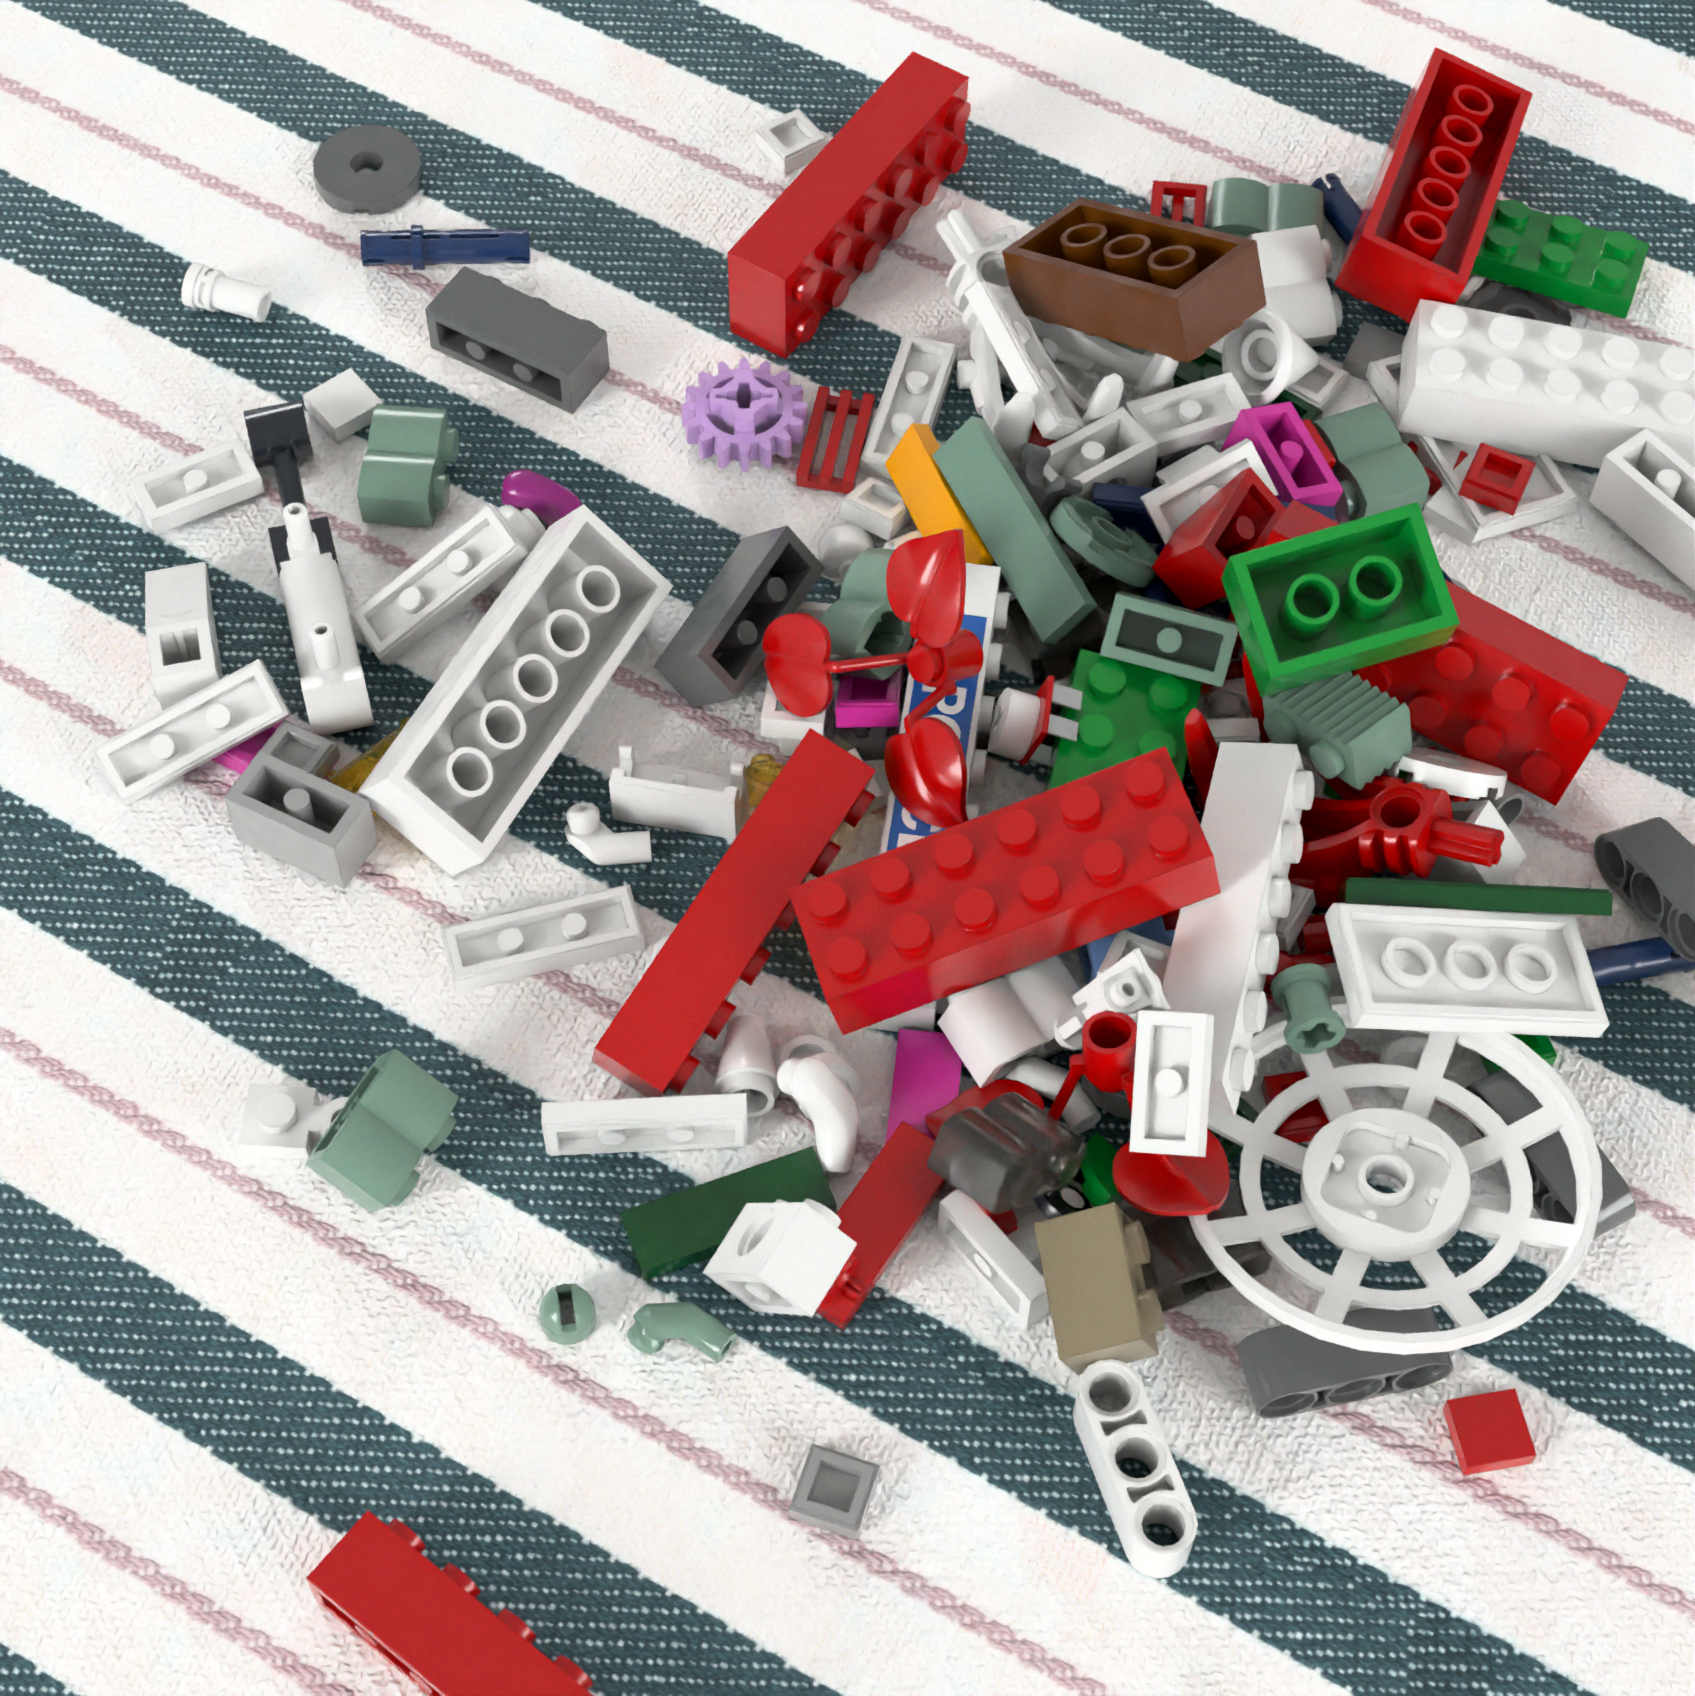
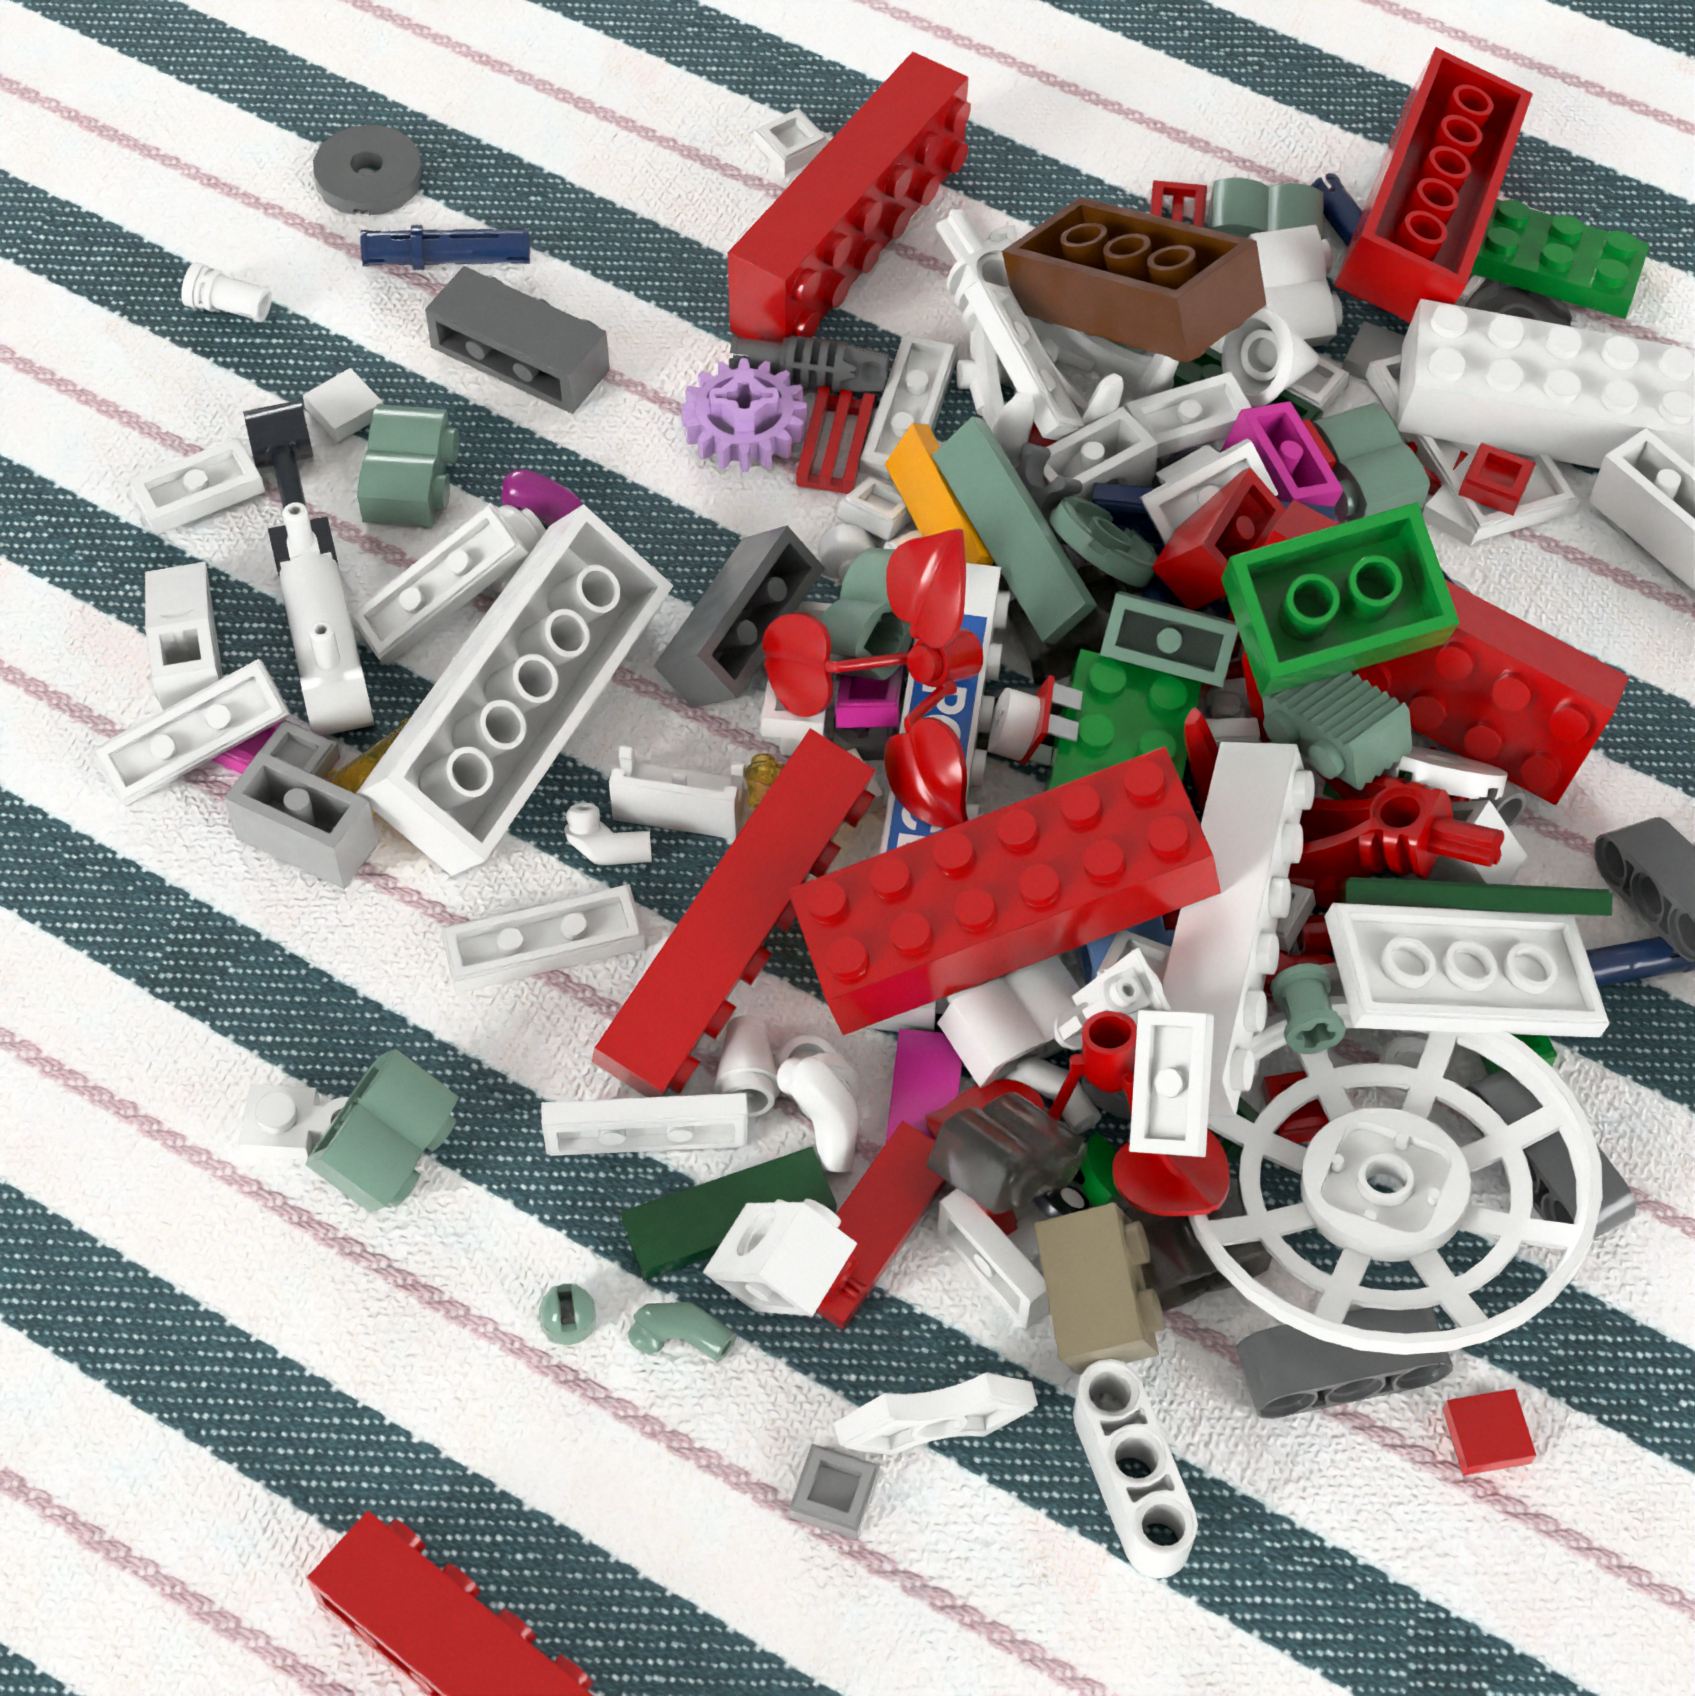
none -> dark grey hinge [729,335,889,393]
none -> white tile [834,1373,1038,1456]

